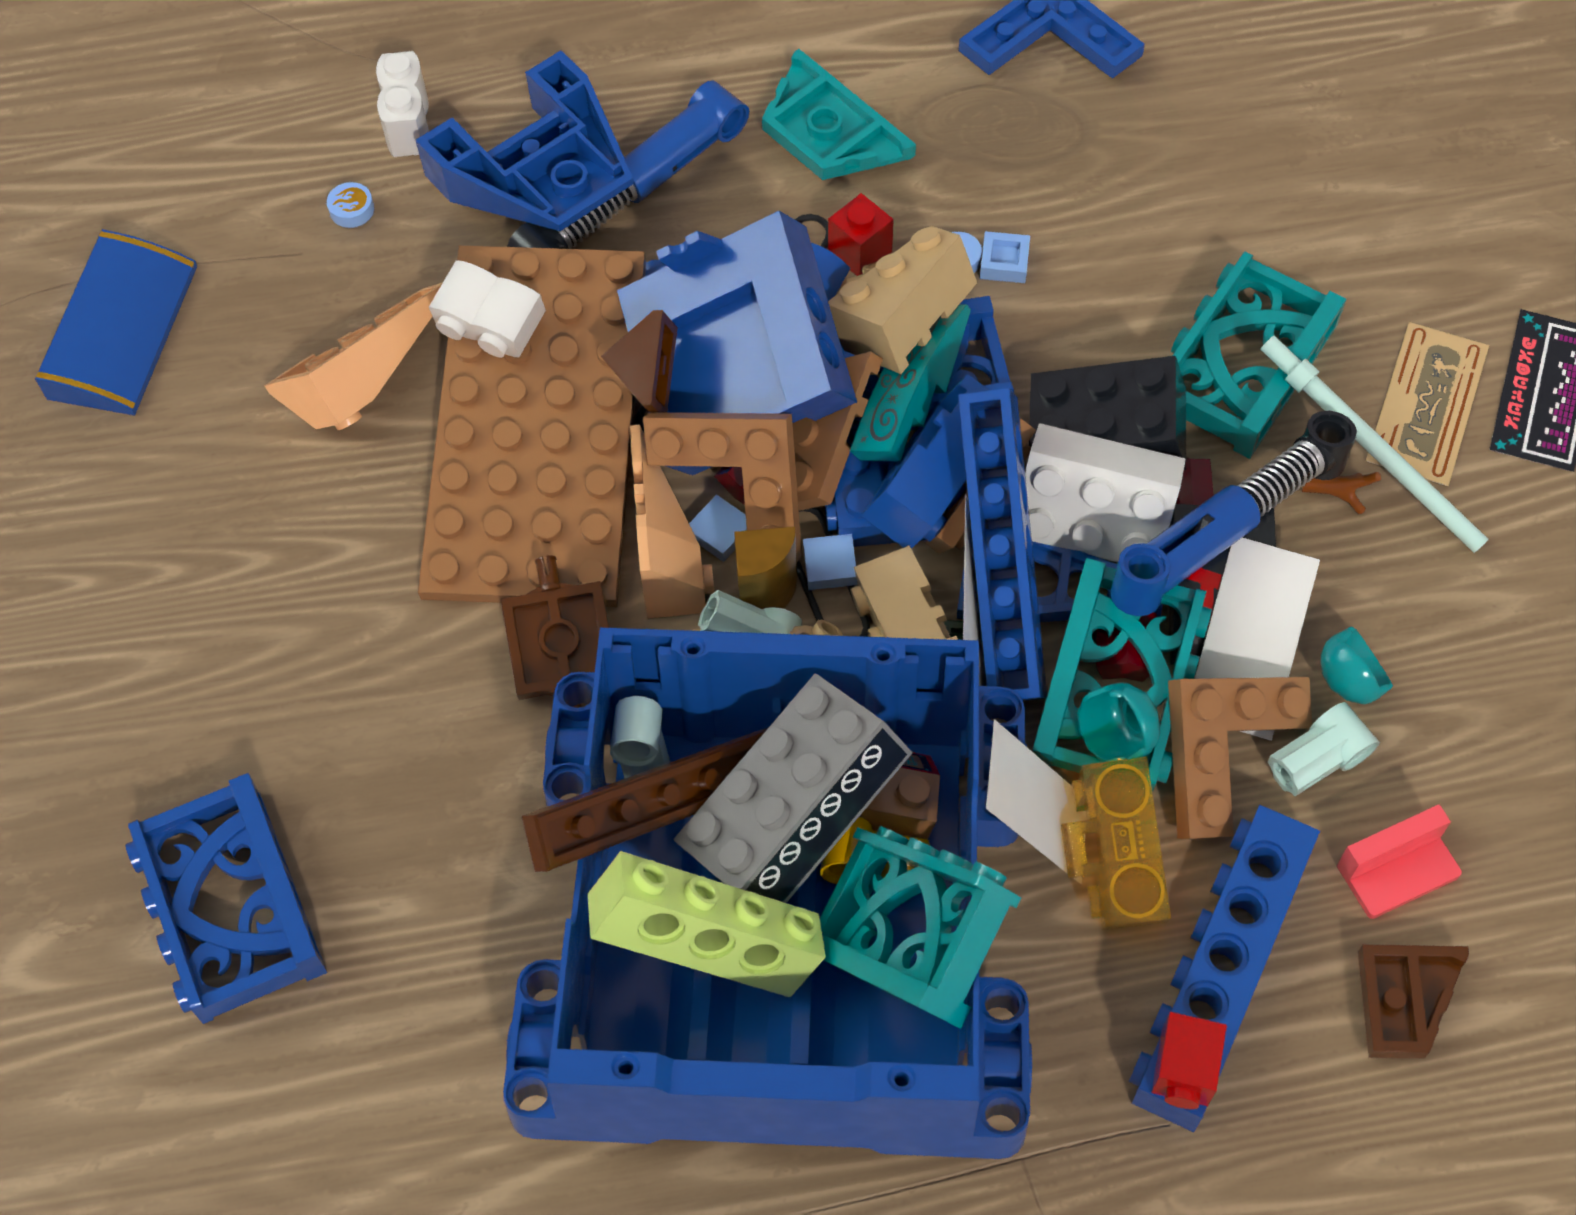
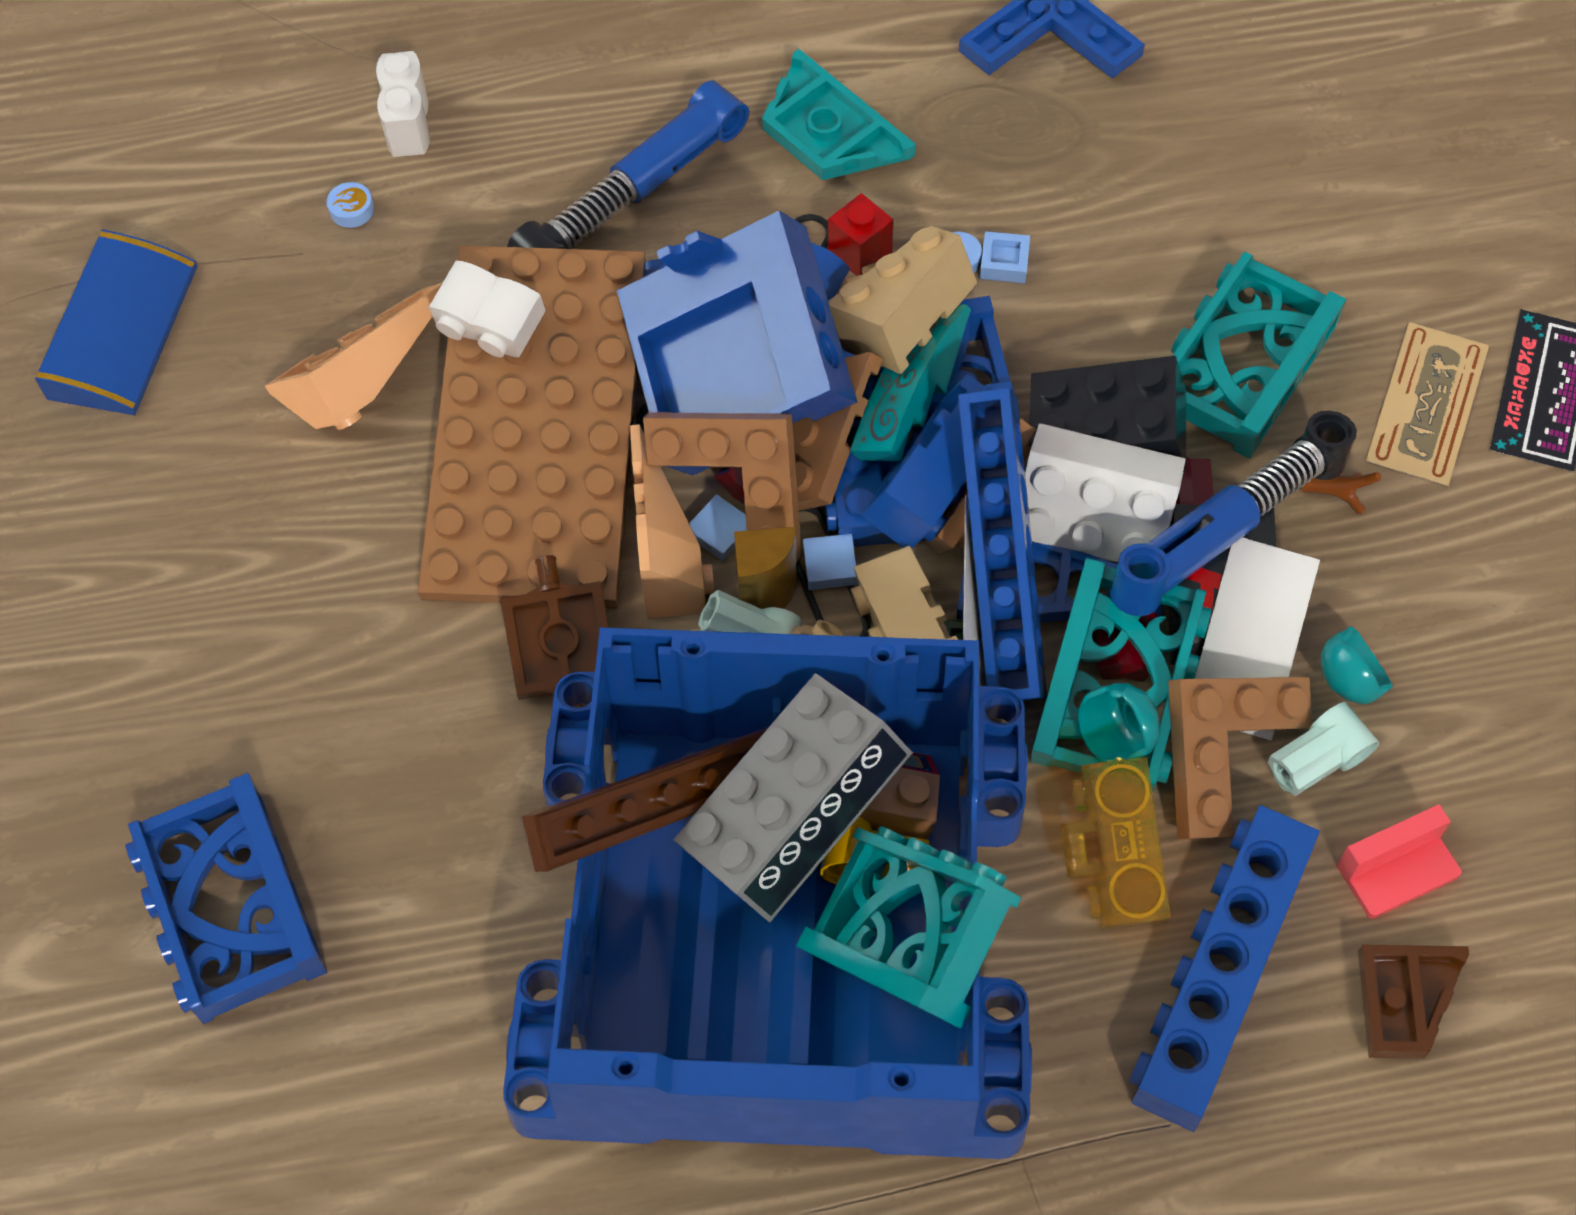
blue wedge [415,50,634,231] -> none
yellowish green brick [588,851,826,997] -> none
reddish brown slope [601,310,678,412] -> none
light aqua piece [610,696,670,778] -> none
white sticker [986,719,1088,885] -> none
red brick [1151,1012,1227,1109] -> none
light aqua bar [1260,335,1488,553] -> none

